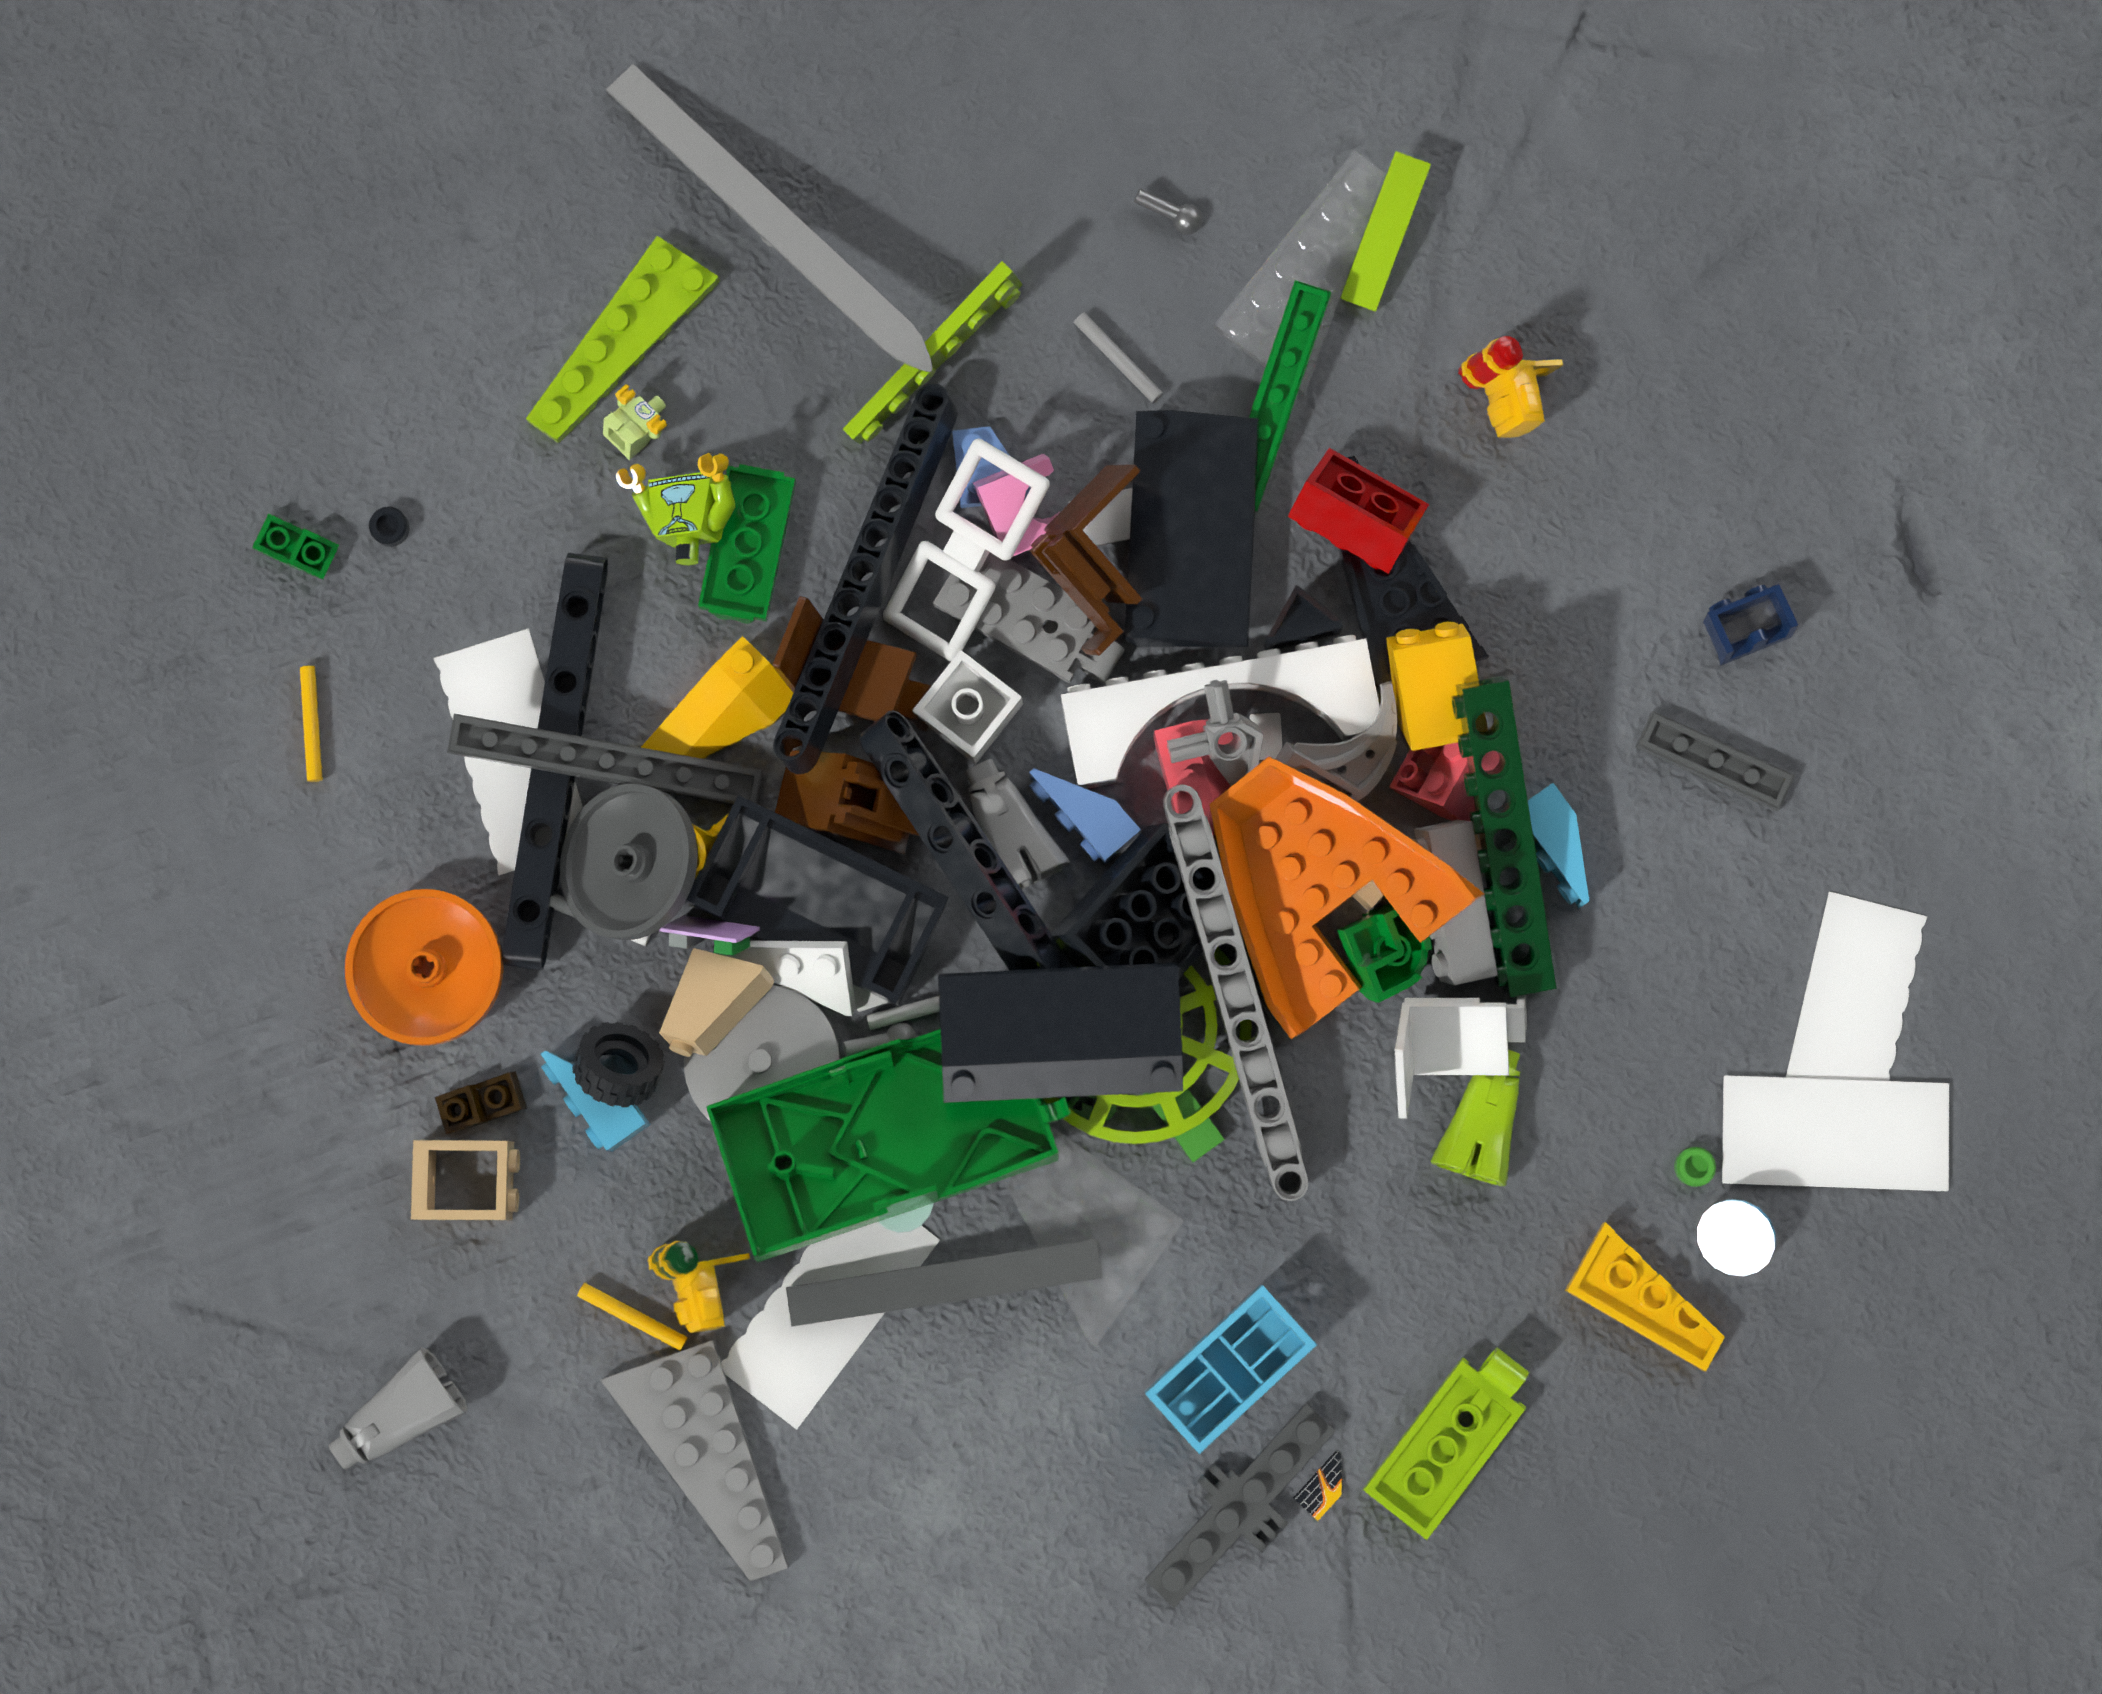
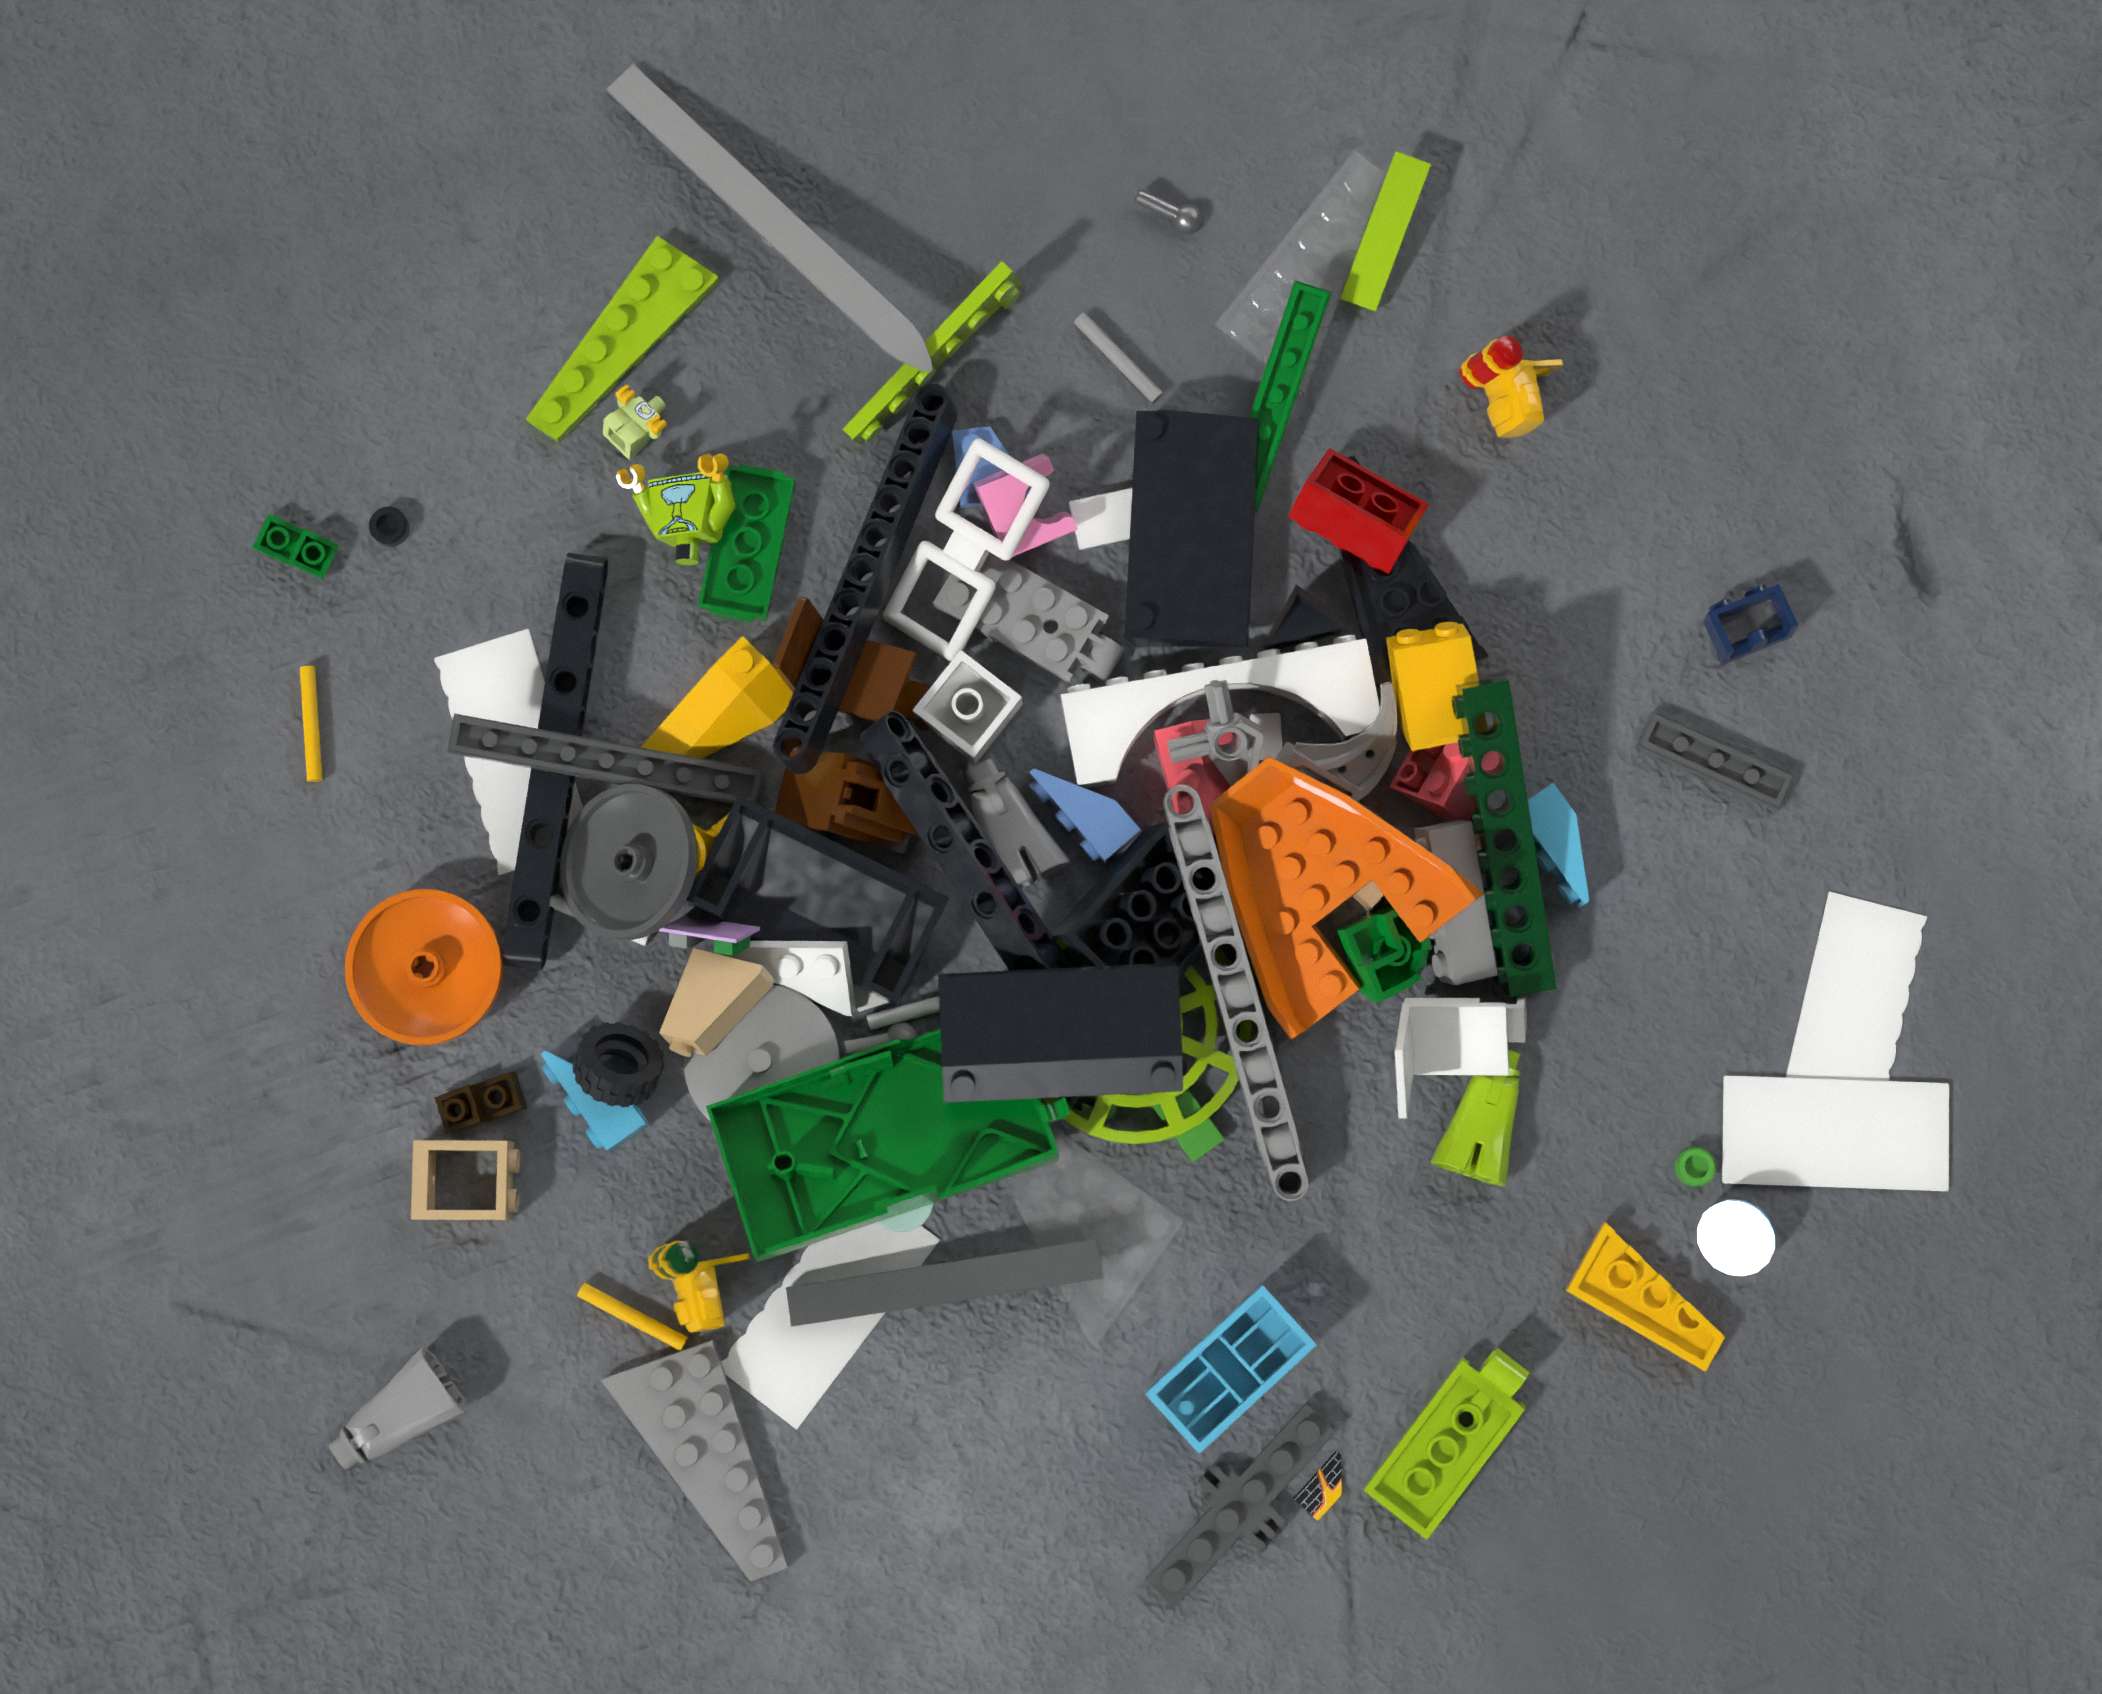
reddish brown piece [1030,464,1142,656] -> none

